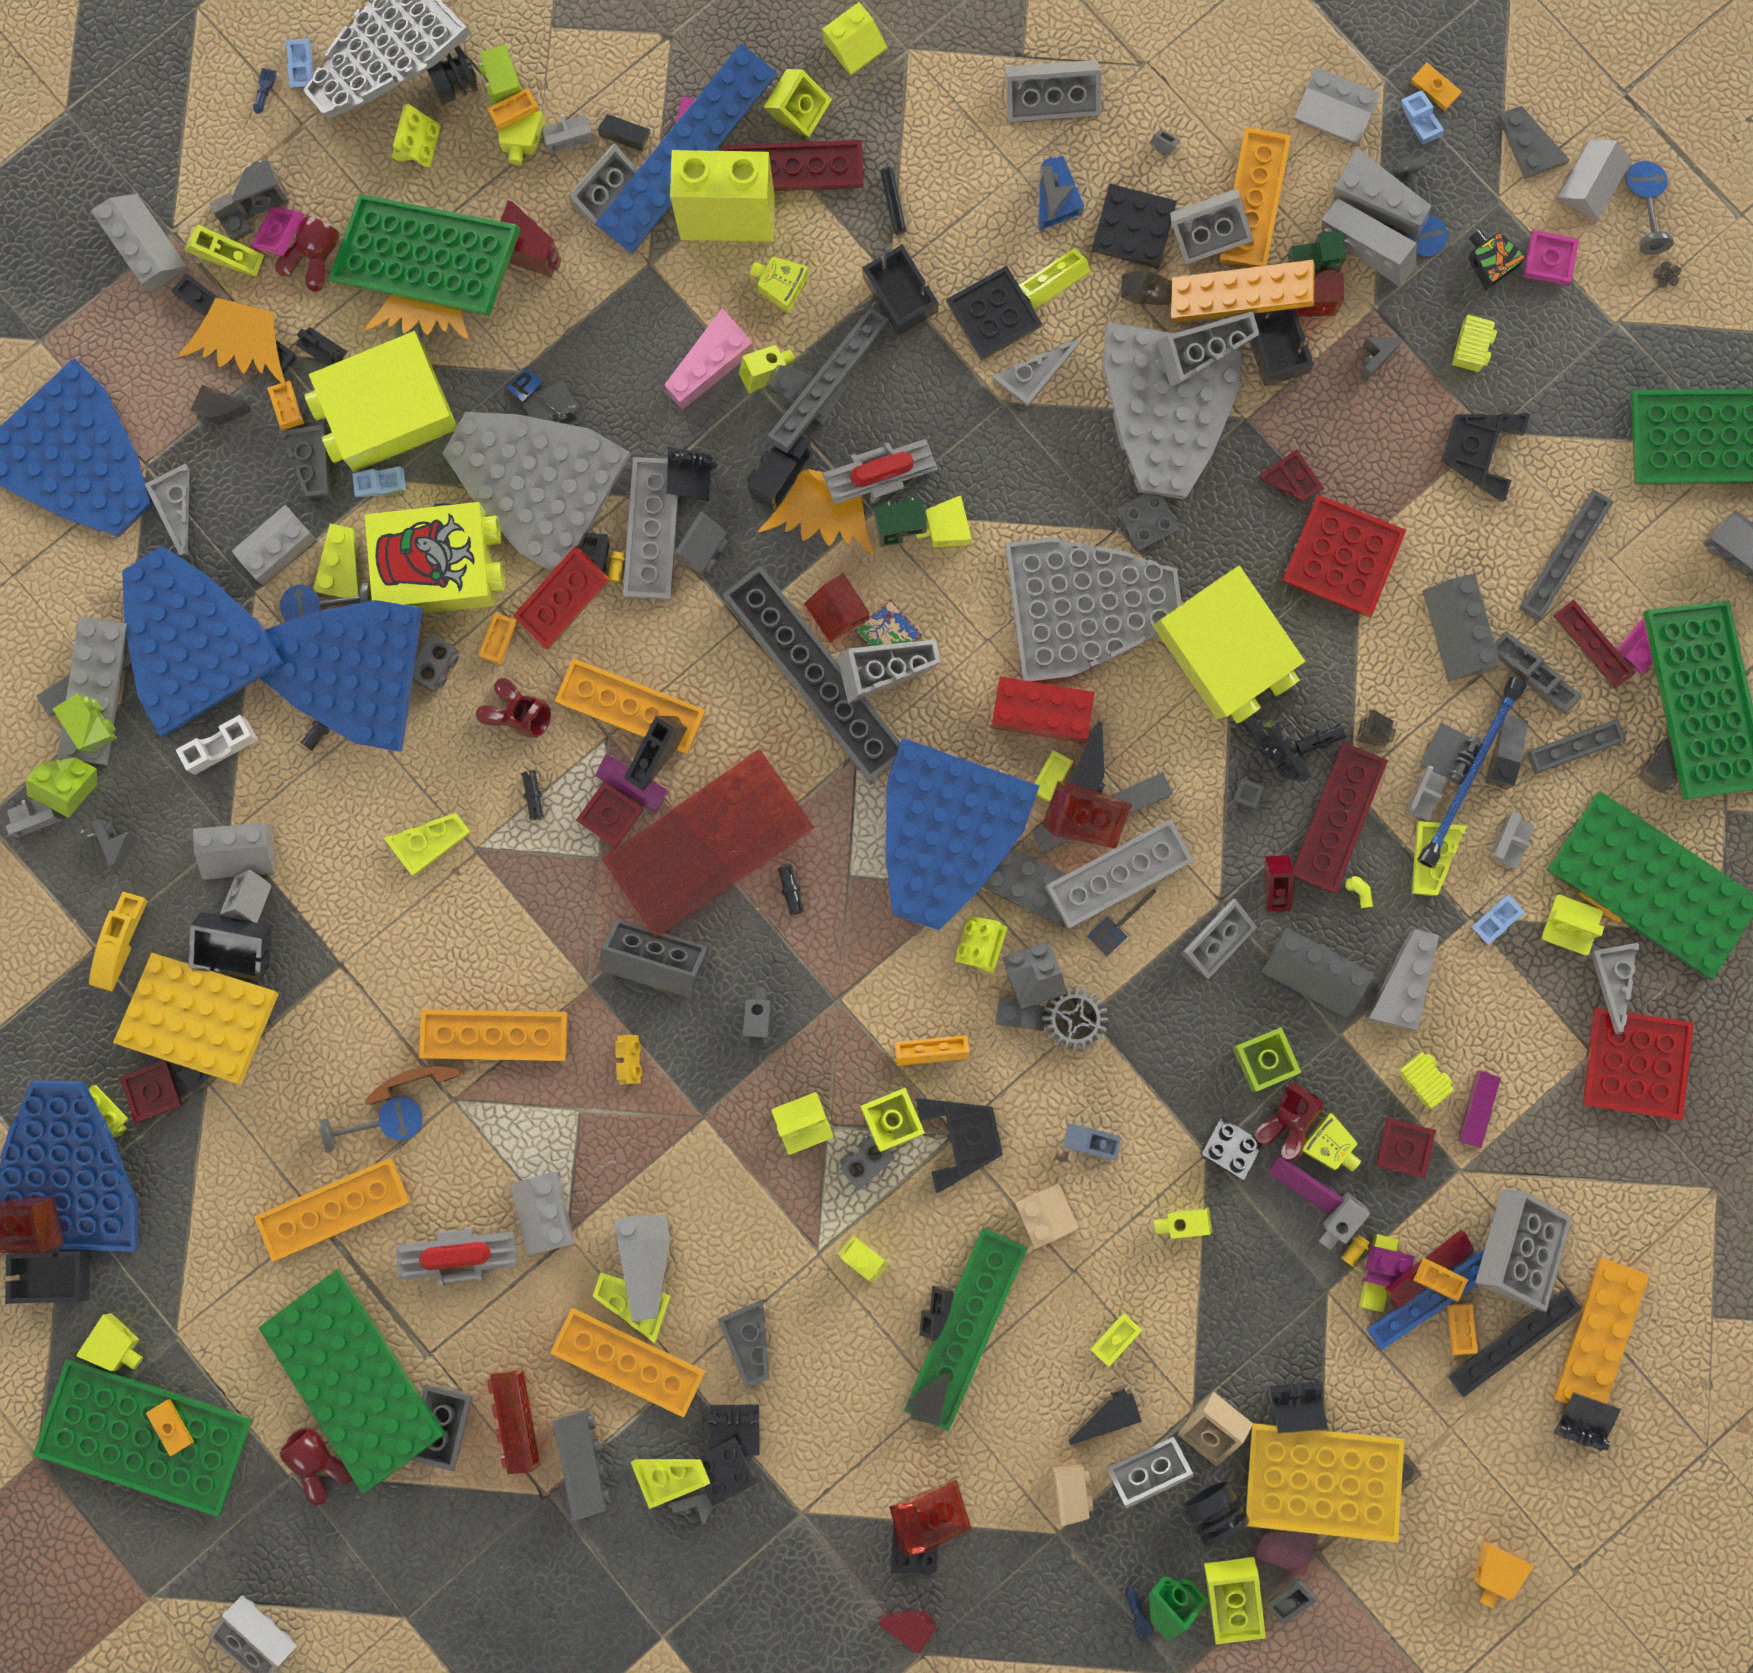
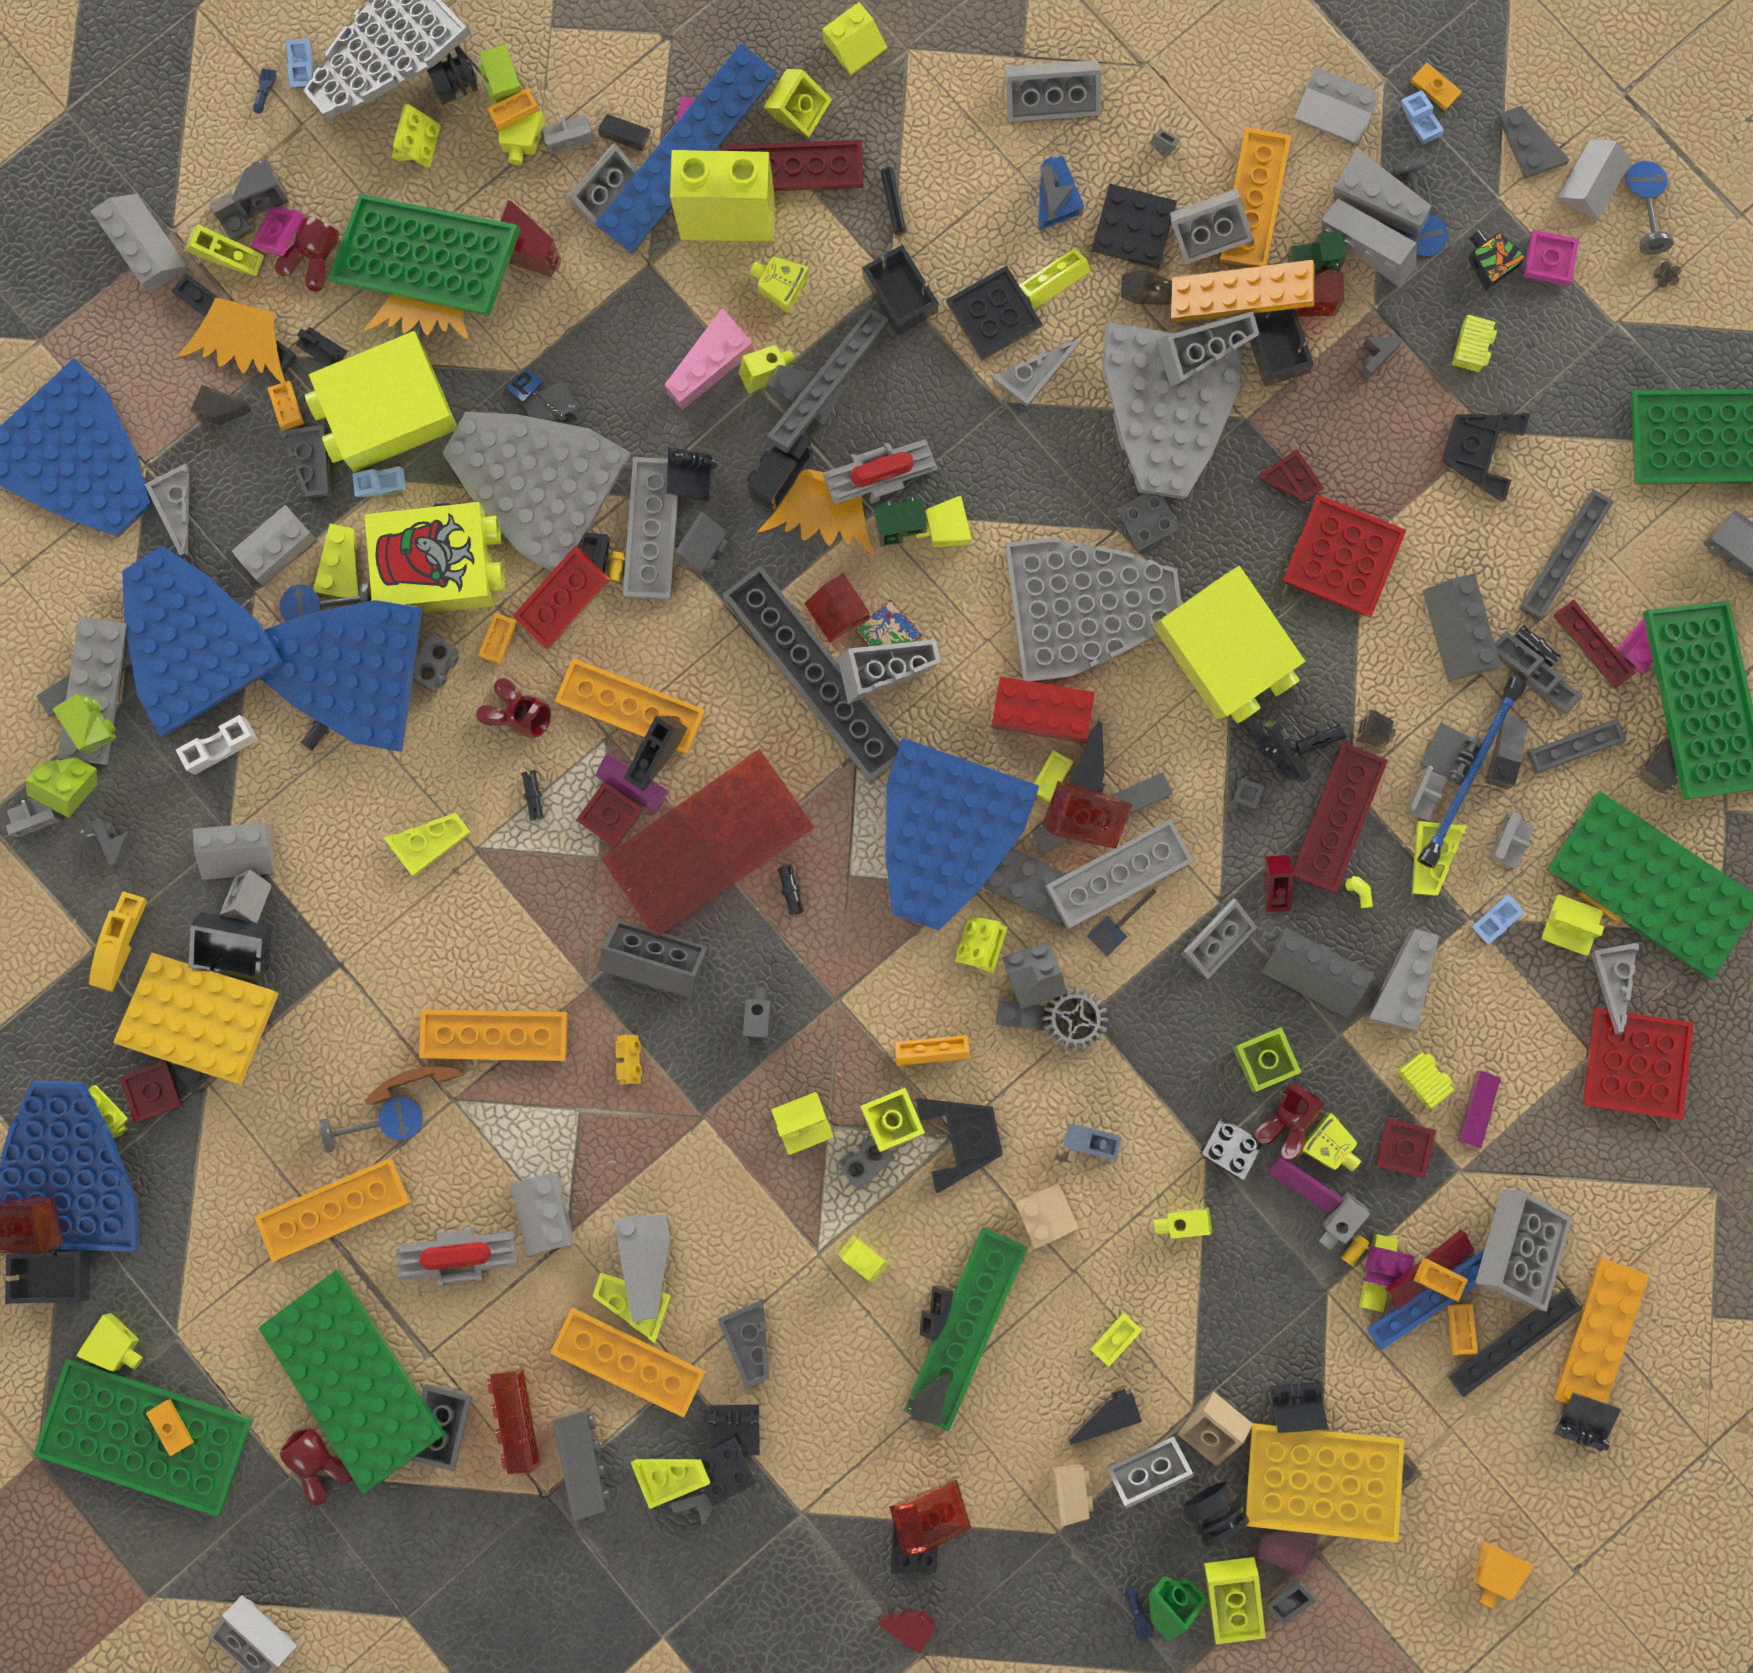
none -> black pin [1514,624,1561,667]

